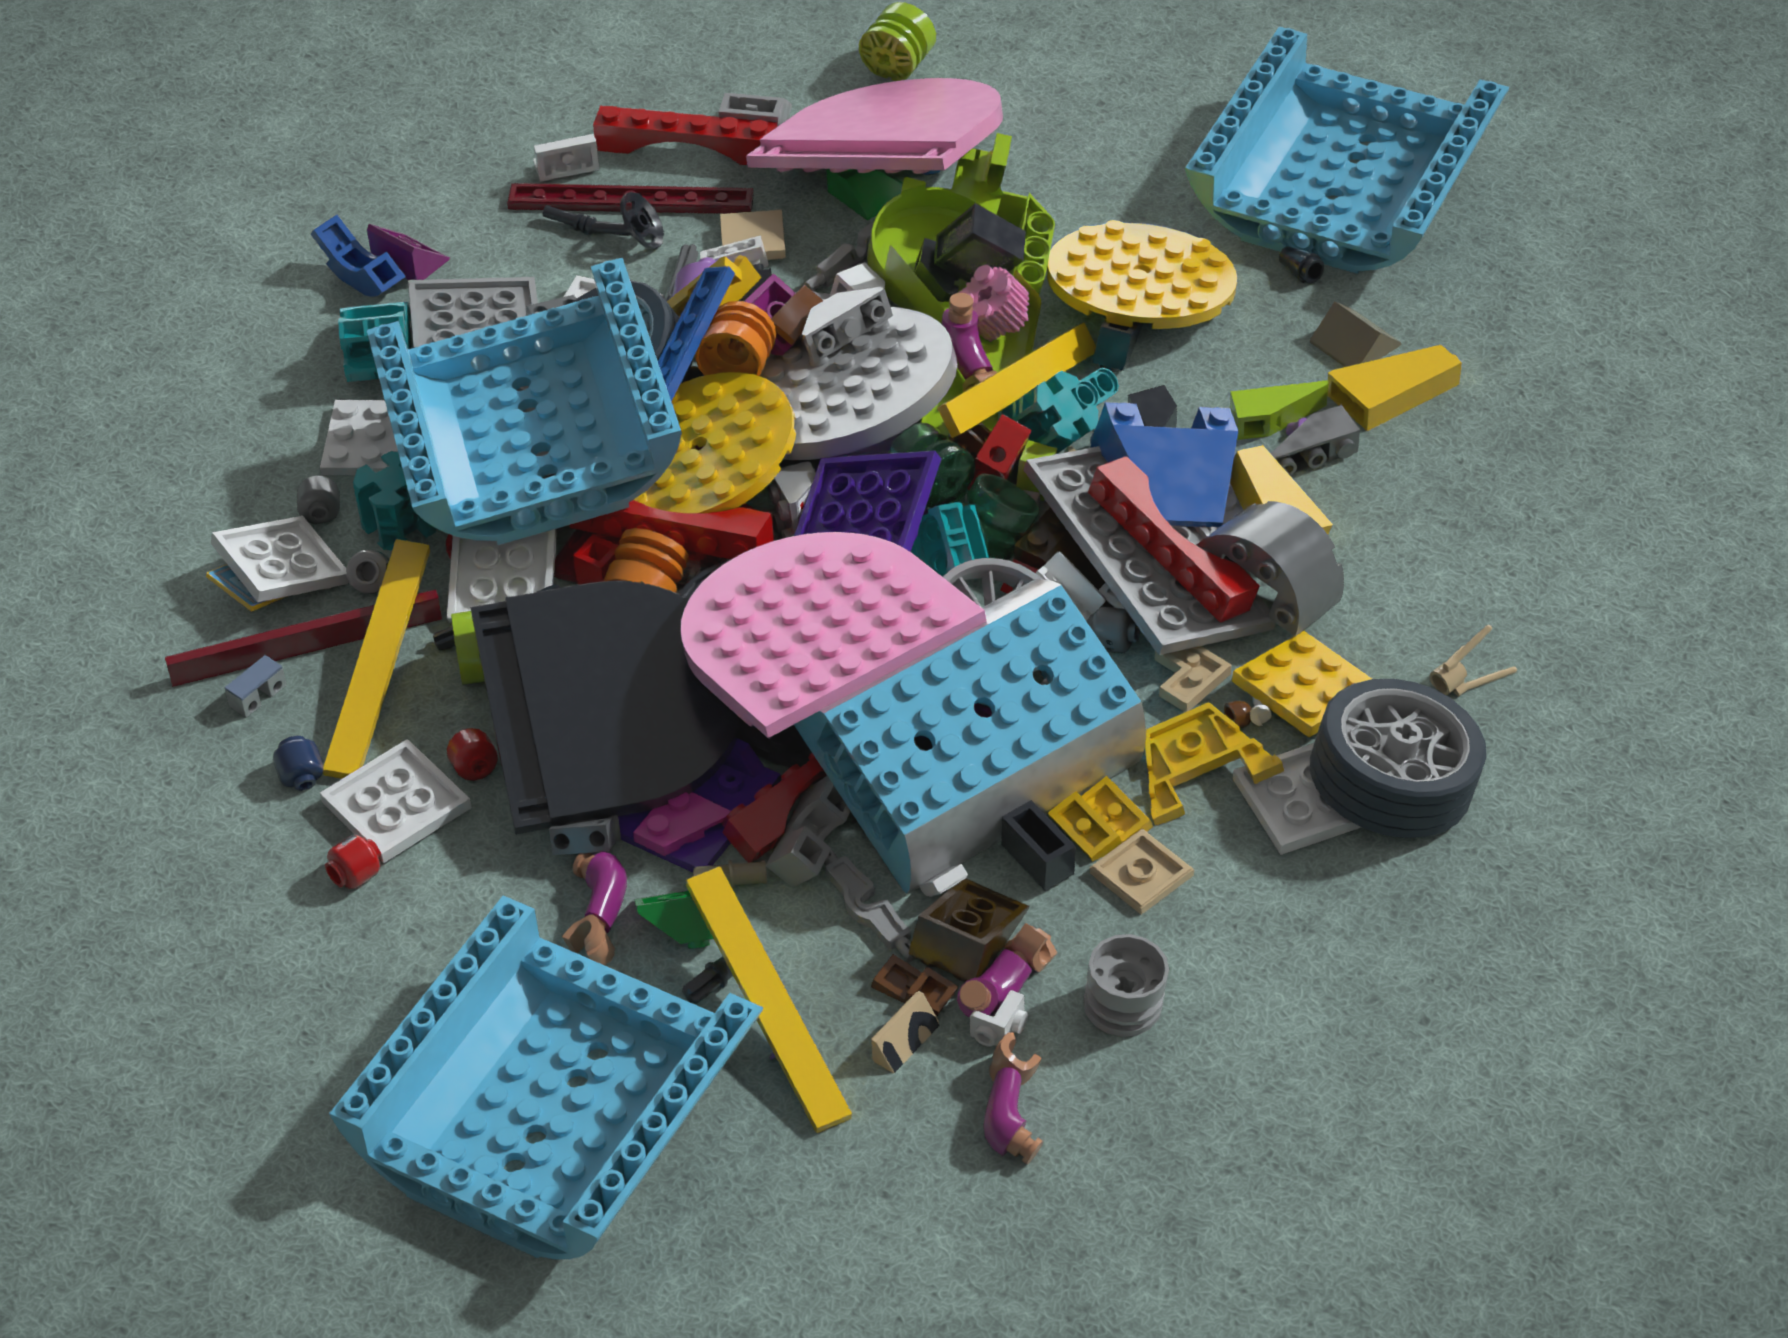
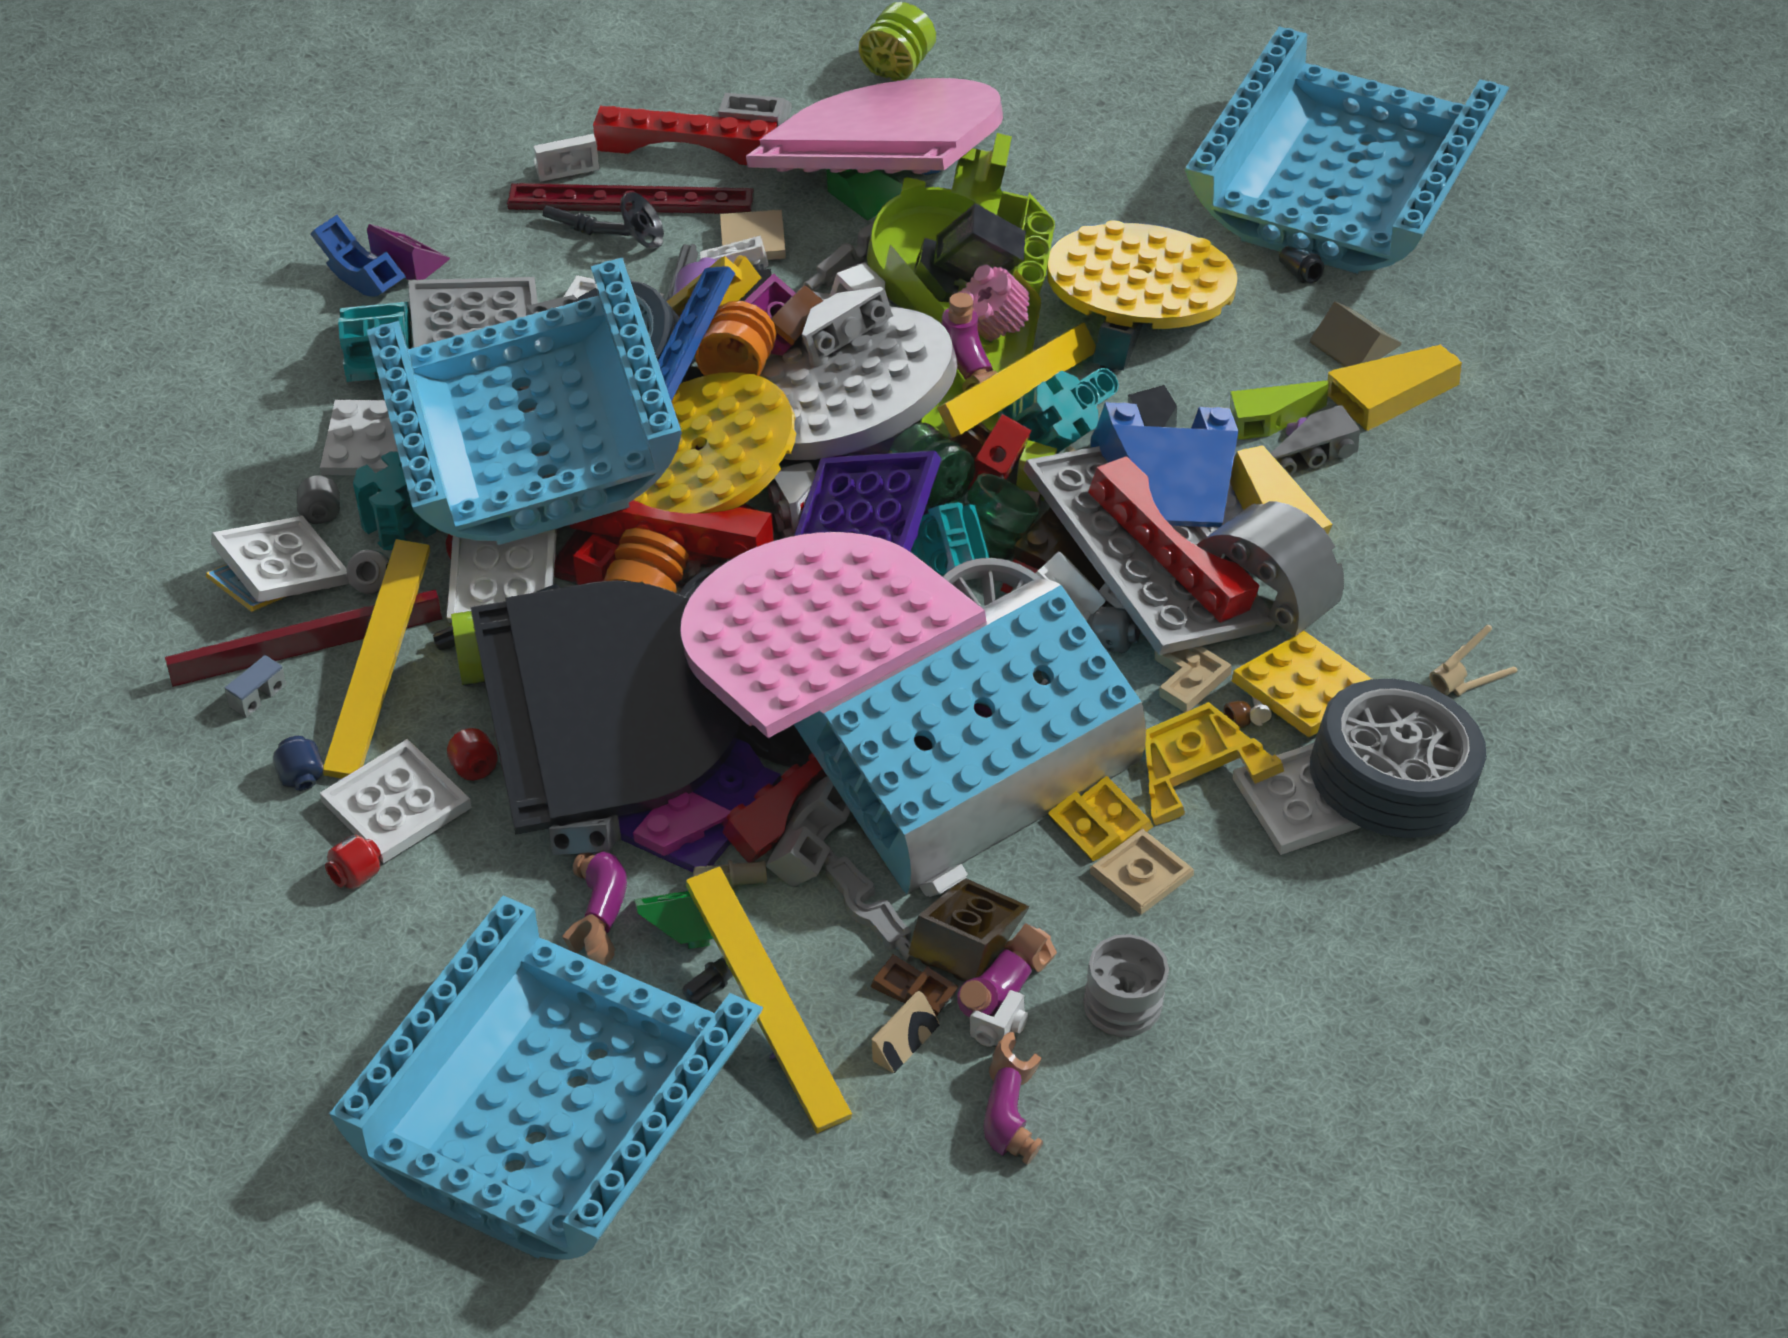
black brick [1001,800,1076,891] -> none

